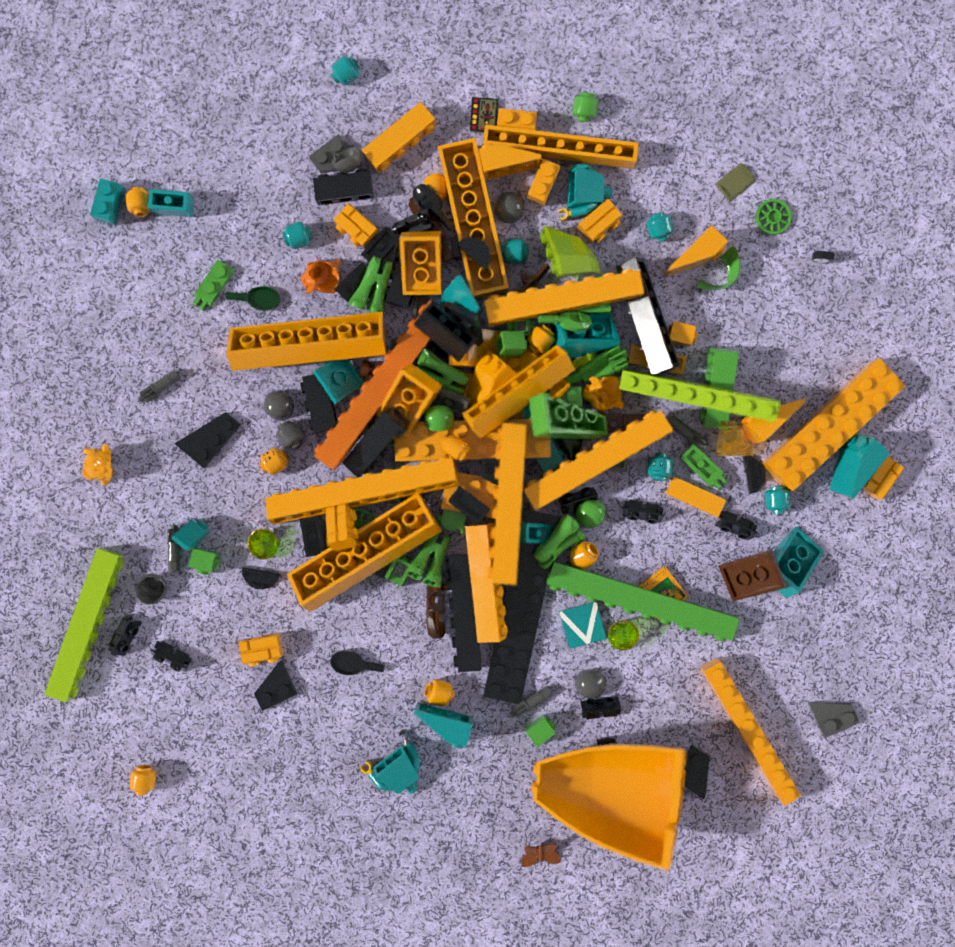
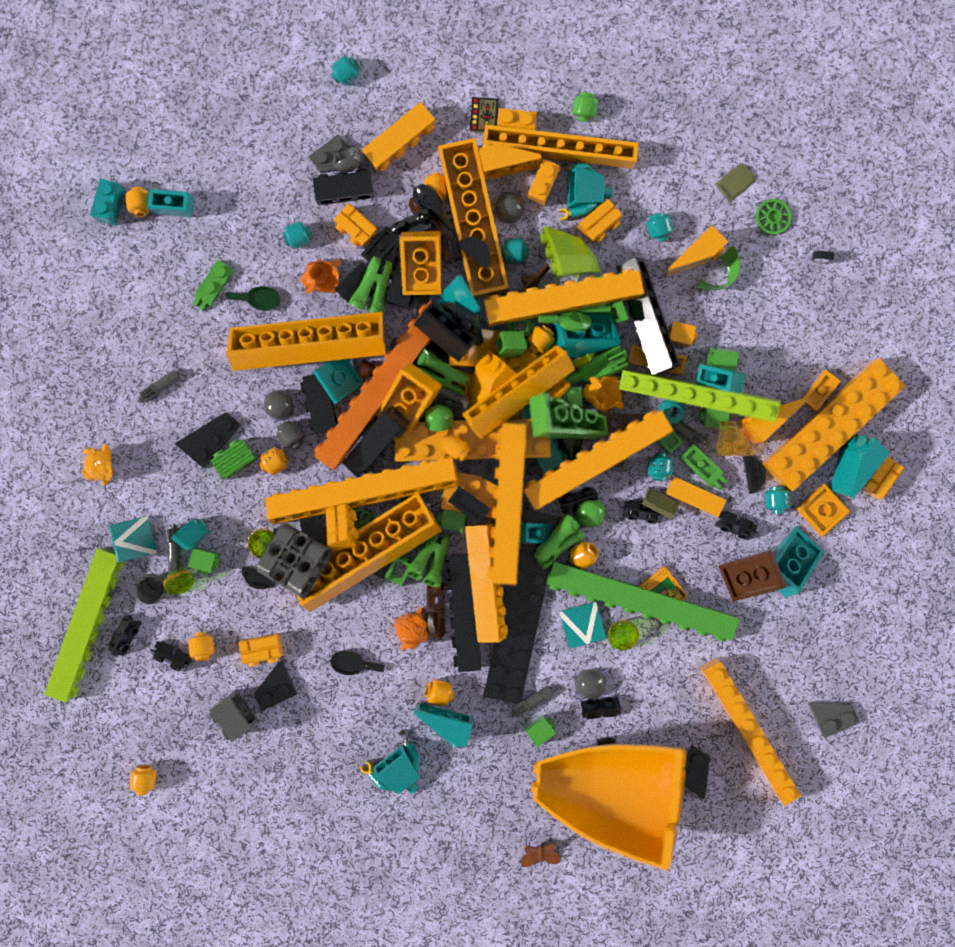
none -> teal tile [108,516,157,563]
none -> clear neon green hair [163,569,195,595]
none -> light orange head [188,632,215,661]
none -> dark grey brick [209,690,259,742]
none -> bright green brick [210,438,258,480]
none -> dark grey connector [257,523,332,598]
none -> orange hair [394,607,428,652]
none -> bright green tile [611,301,629,323]
none -> olive piece [642,487,679,520]
none -> bright green tile [657,430,684,455]
none -> teal head [658,399,685,424]
none -> teal slope [696,364,746,392]
none -> light orange tile [795,483,851,537]
none -> light orange plate [801,369,841,412]

